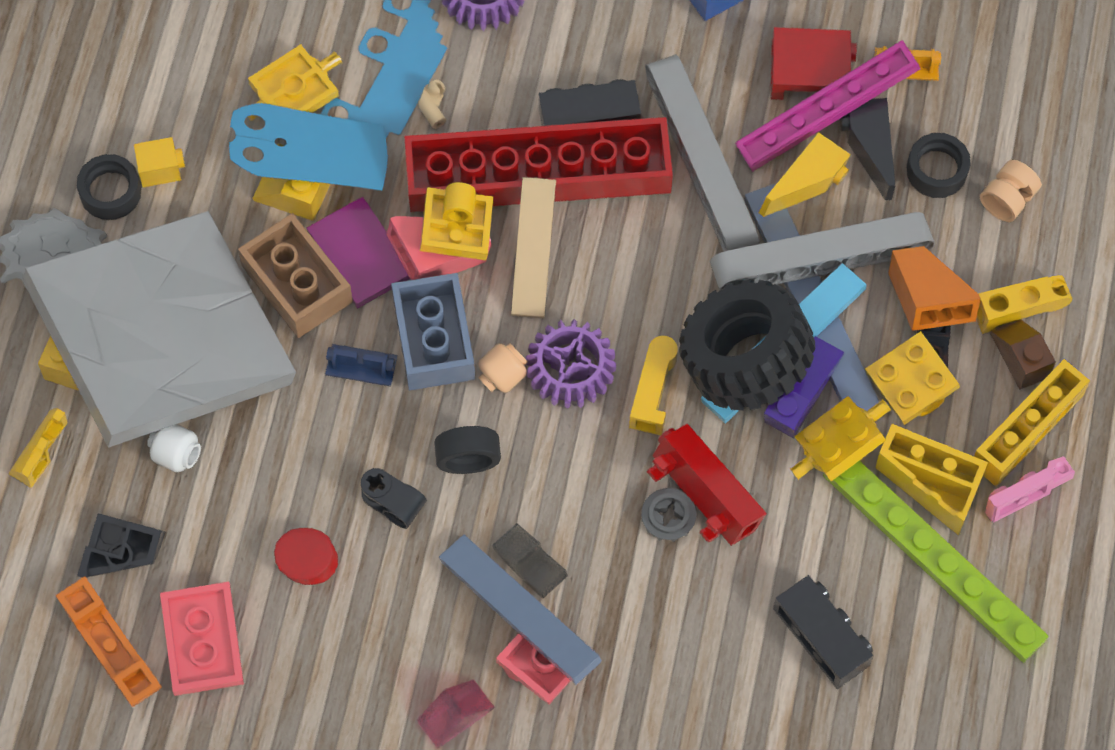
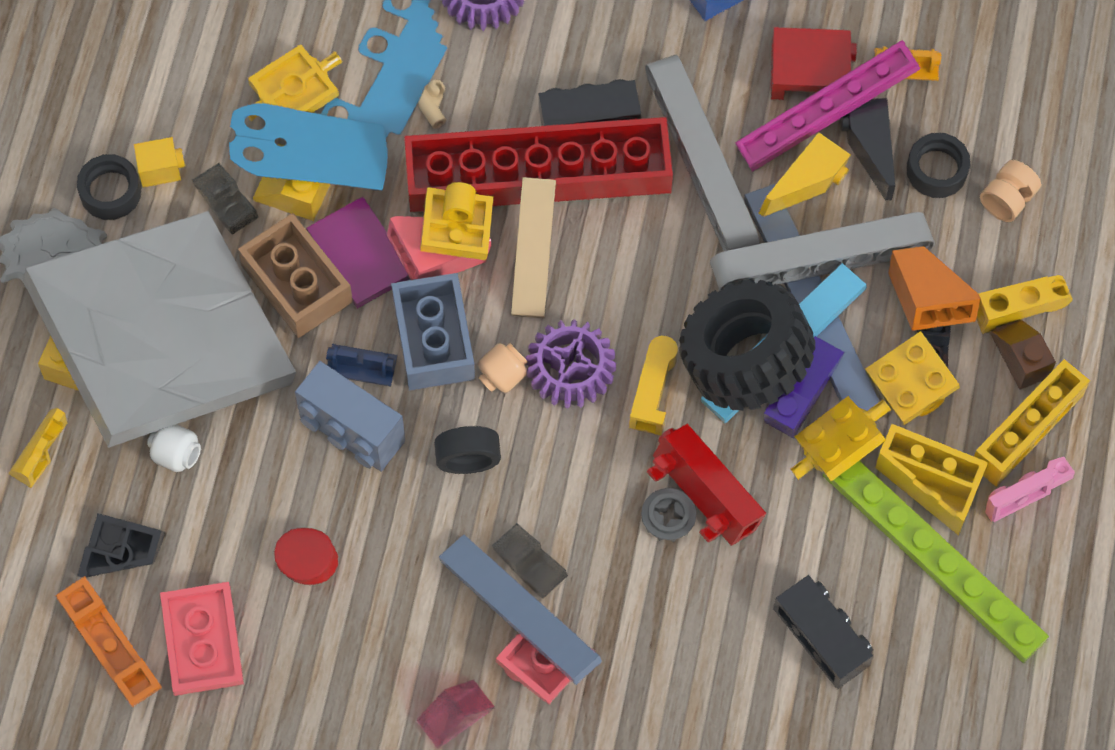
black piece [361,468,427,529] -> none
none -> clear smoke slope [192,163,259,235]
none -> sand blue brick [295,361,405,472]

